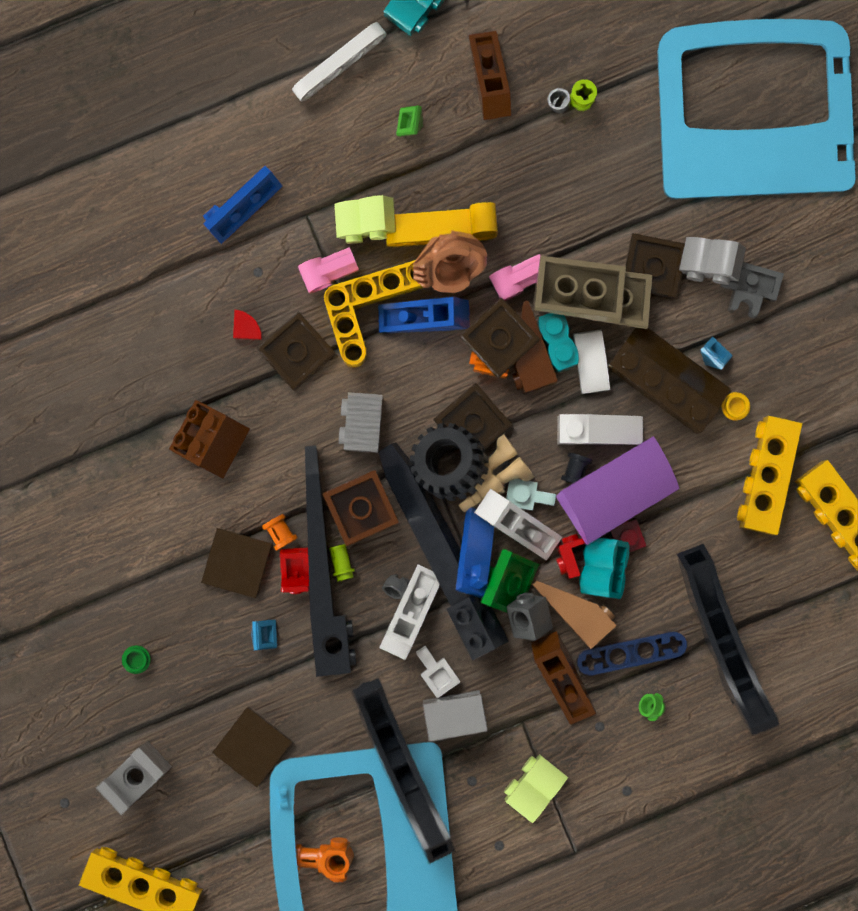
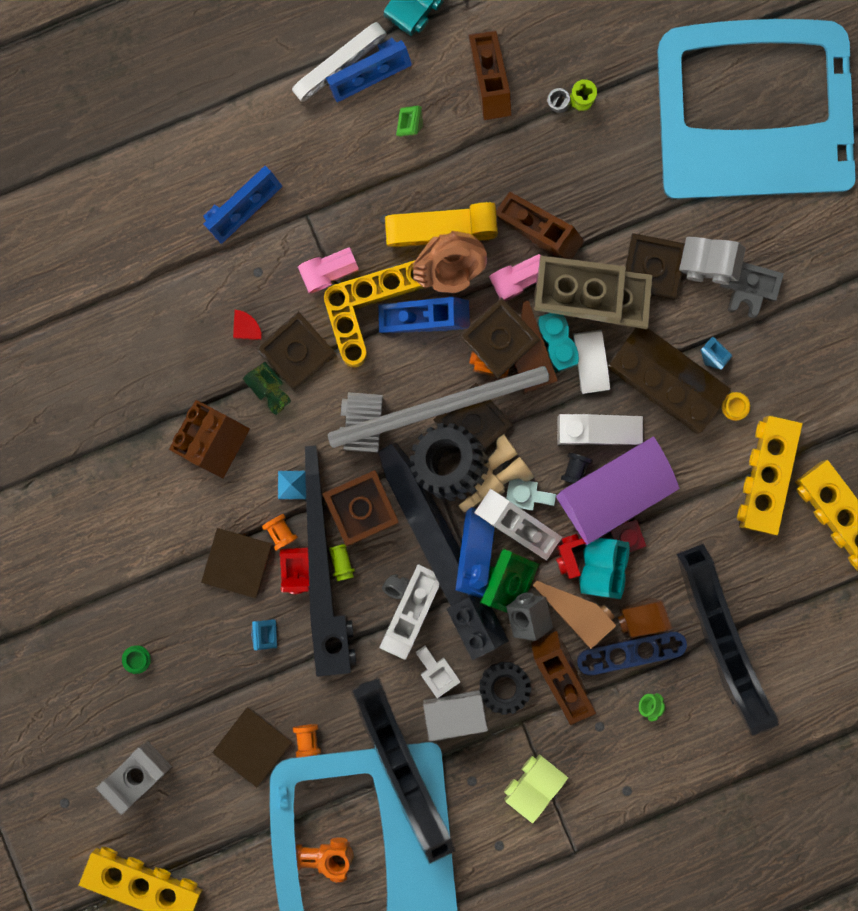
yellowish green brick [335,195,396,244] -> none
none -> clear green plate [243,362,291,415]
none -> dark azure slope [278,471,306,499]
none -> orange bush [293,724,321,757]
none -> blue hinge [326,38,412,102]
none -> light grey axle [328,366,549,448]
none -> black tyre [479,662,531,715]
none -> reddish brown slope [496,192,584,260]
none -> reddish brown slope [617,598,672,637]

